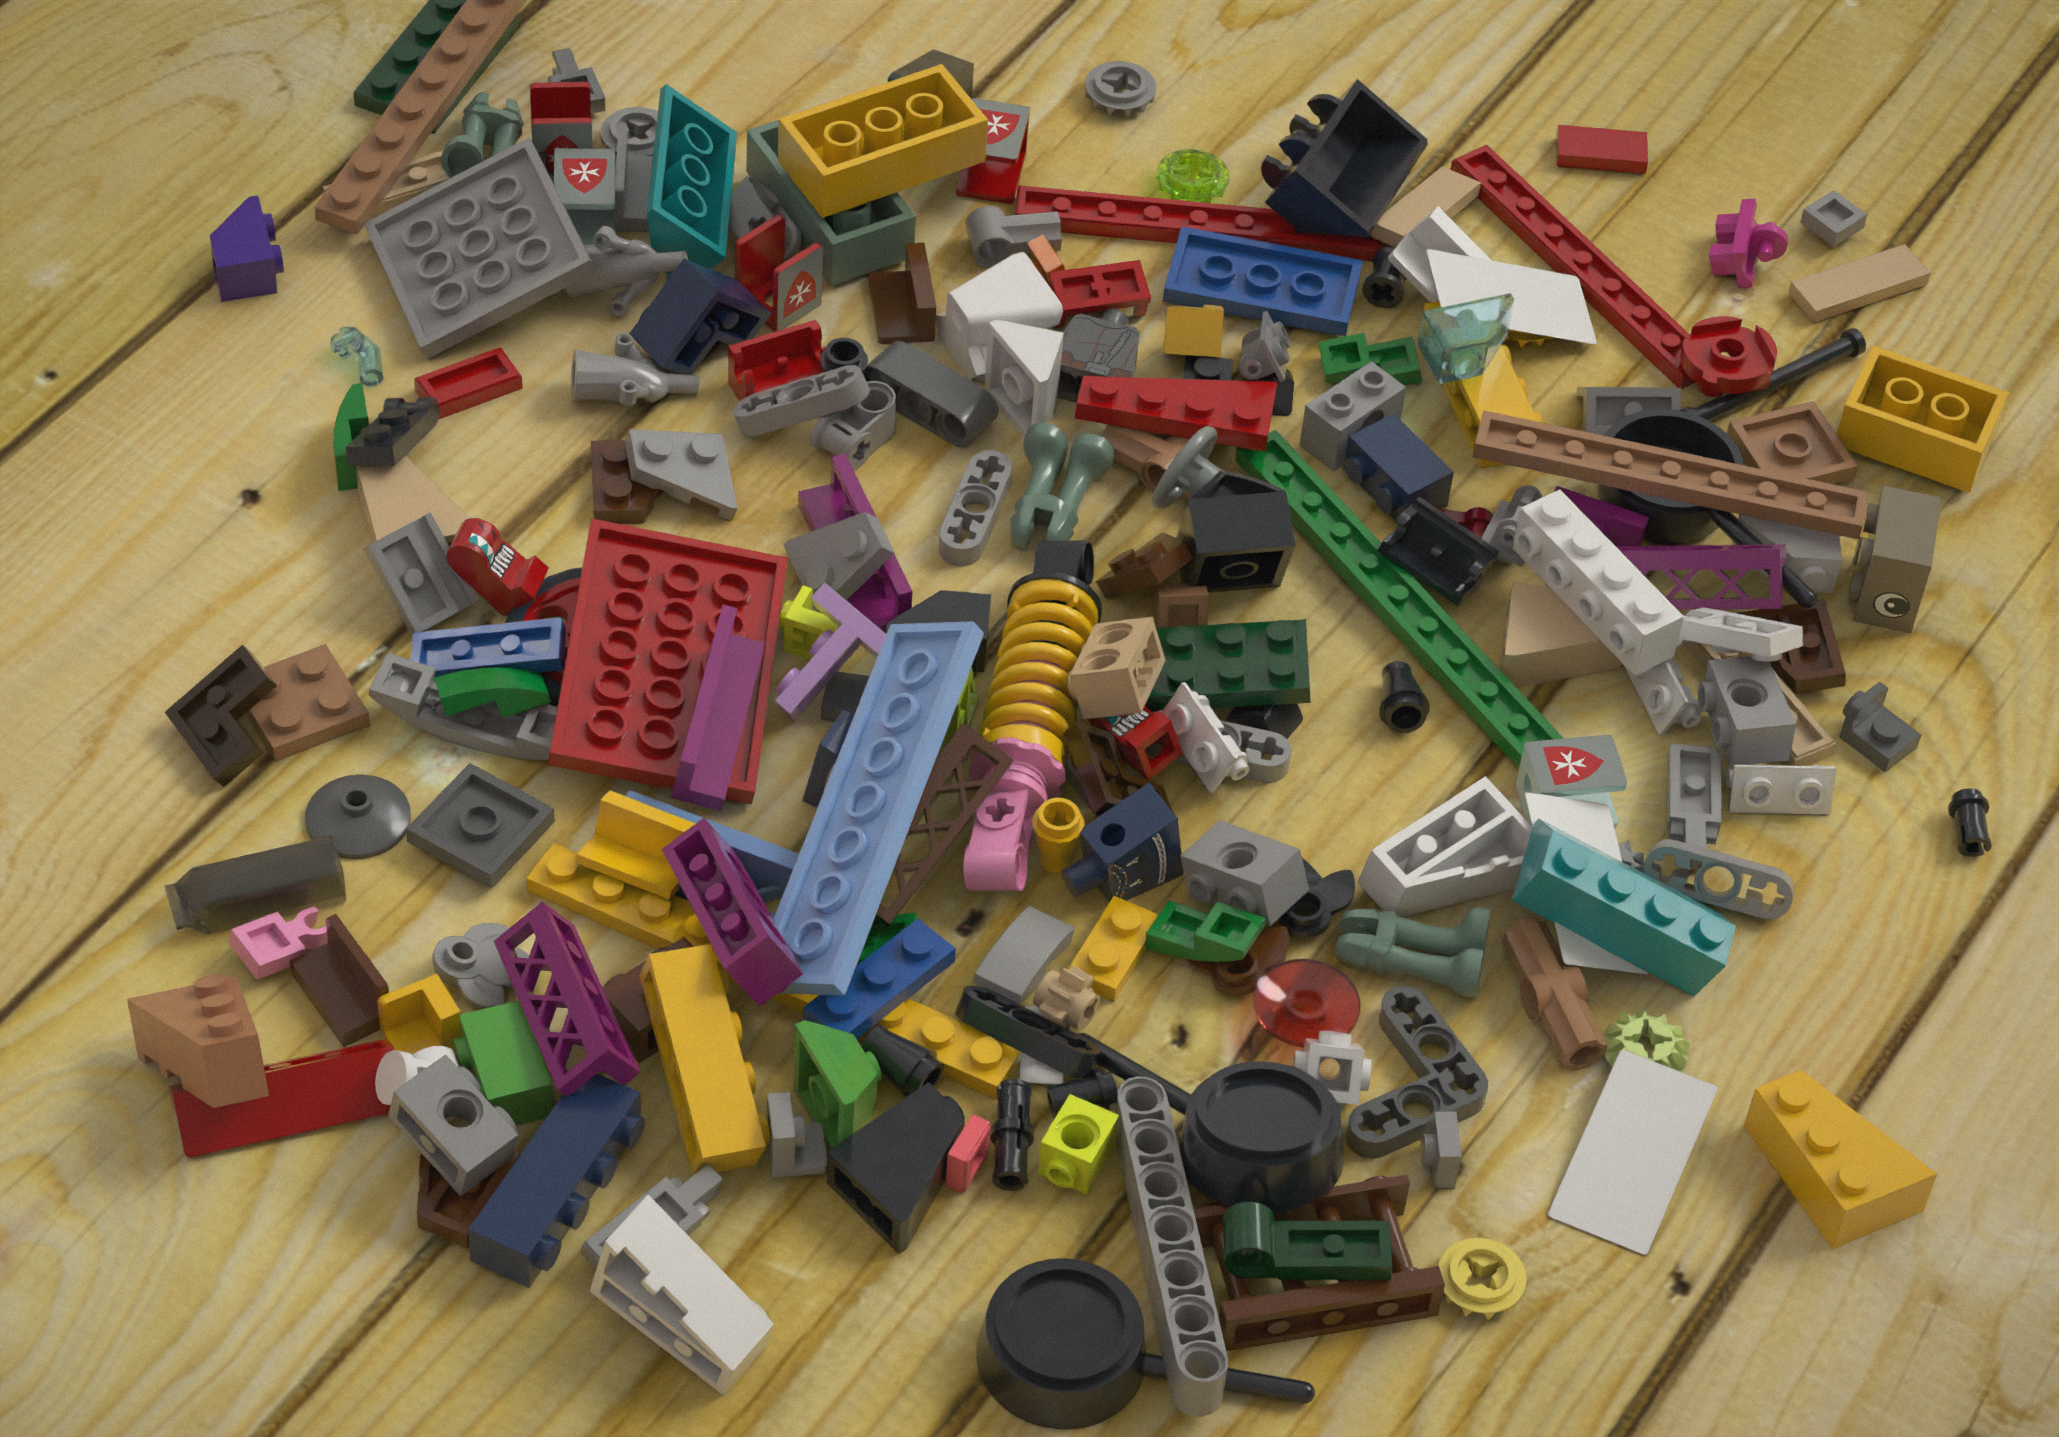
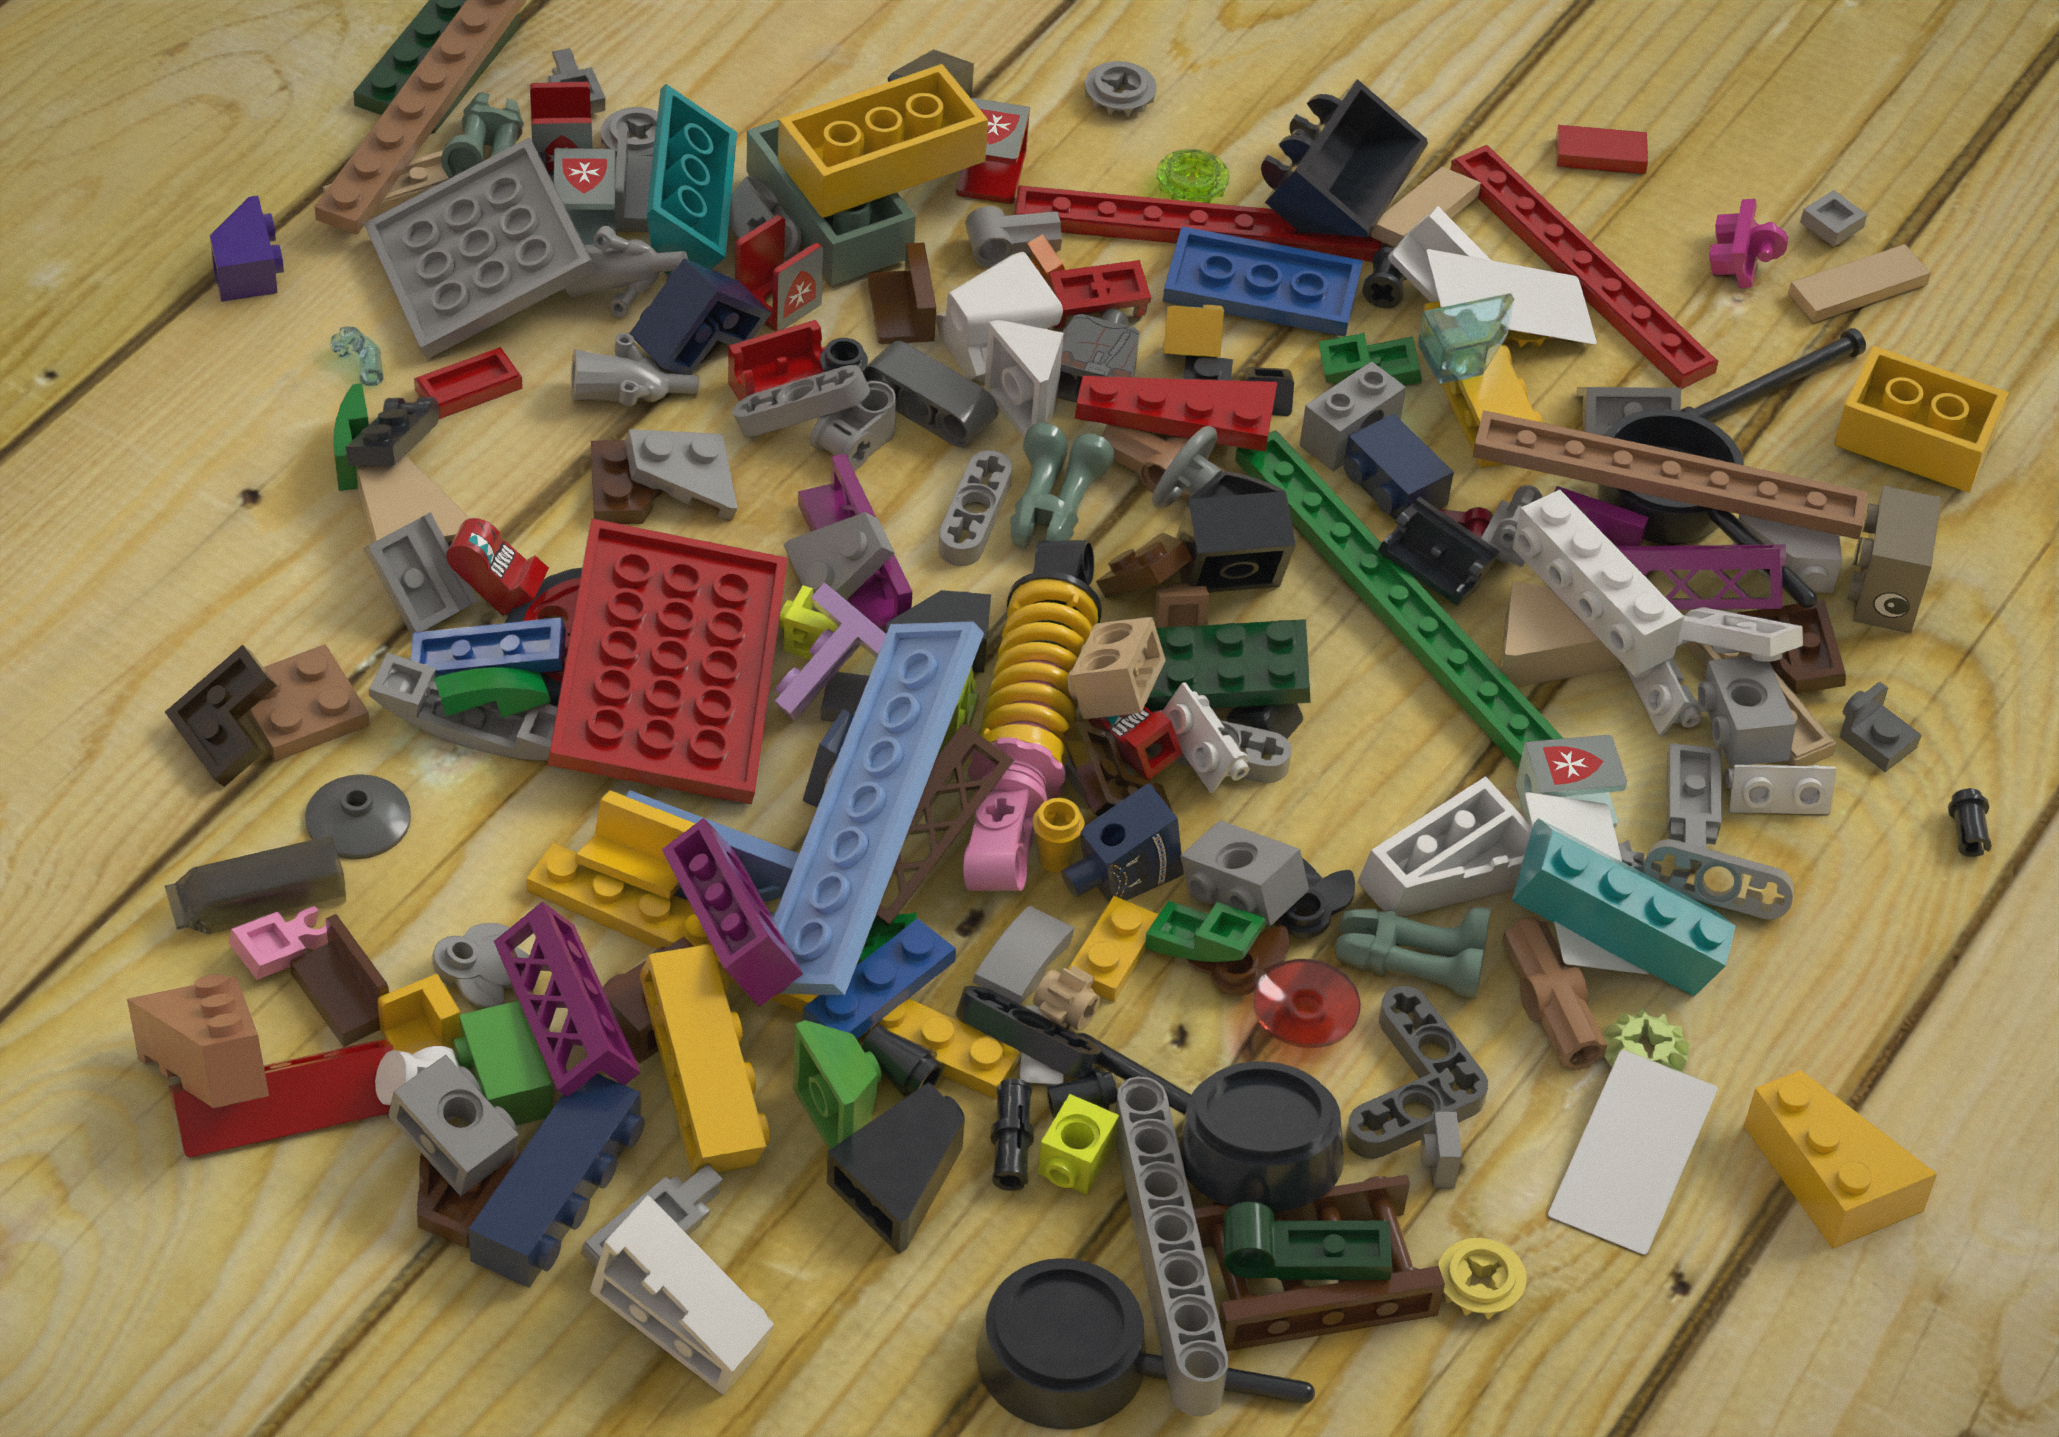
dark grey plate [406,763,555,889] -> none
magenta fence [671,605,765,811] -> none
light grey bracket [767,1092,827,1178] -> none
coral tile [945,1114,991,1194] -> none
light grey hinge [1239,311,1291,382] -> none
white brick [1292,1031,1371,1111] -> none
black cone [1379,661,1430,733] -> none
red plate [1680,316,1777,397] -> none
medium nougat plate [1727,401,1858,484] -> none

